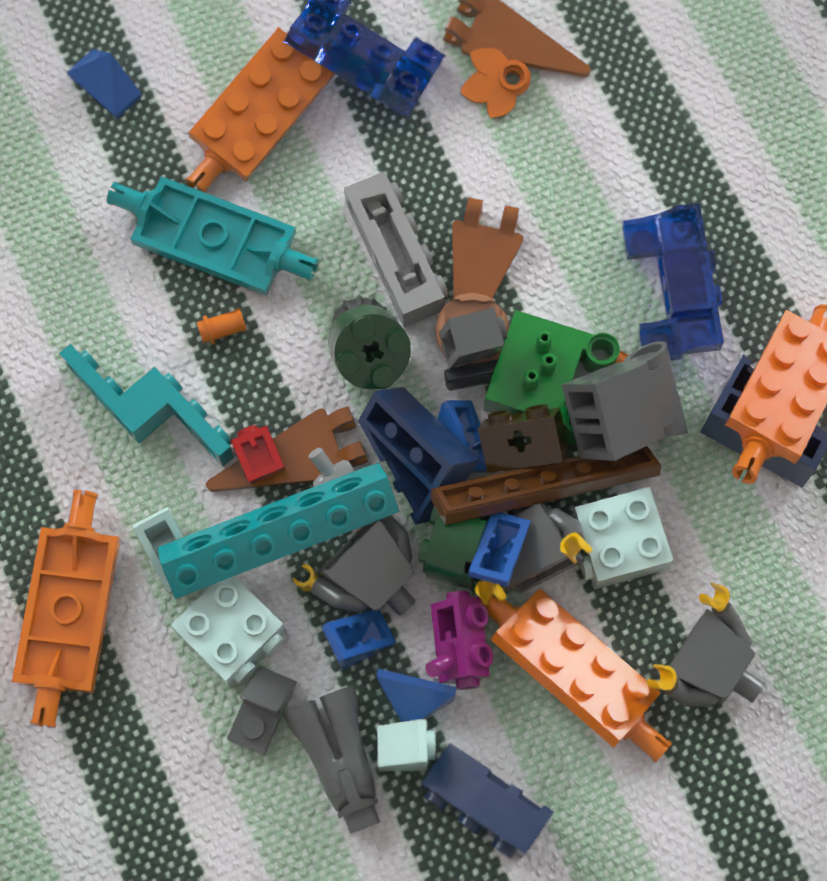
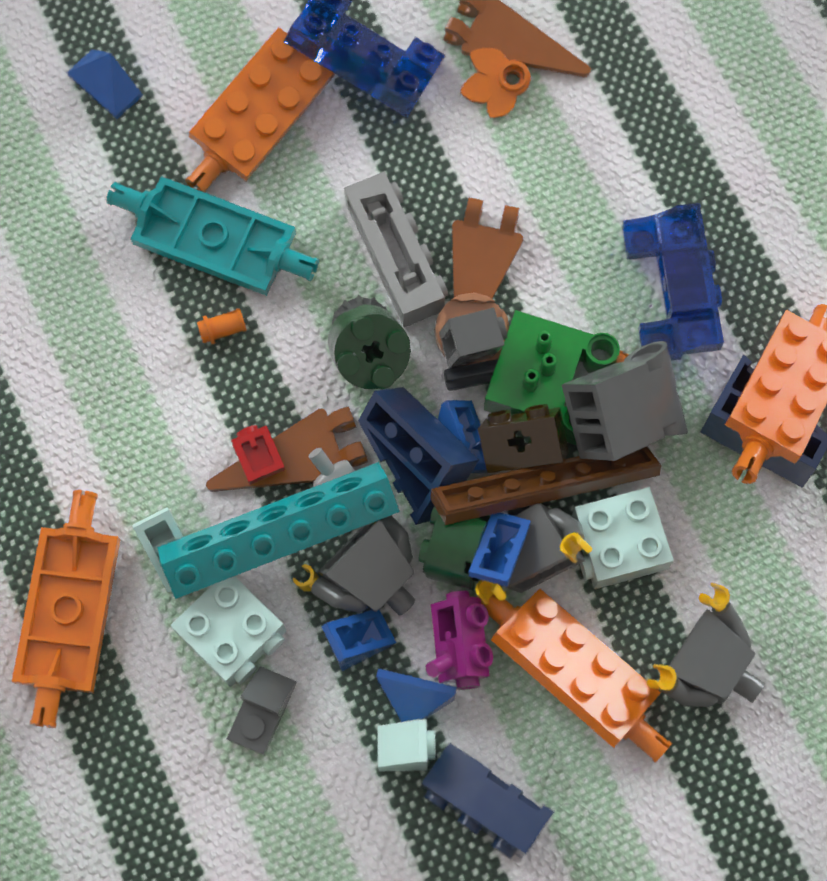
teal bracket [59,343,234,467] -> none
dark grey piece [282,686,380,834] -> none

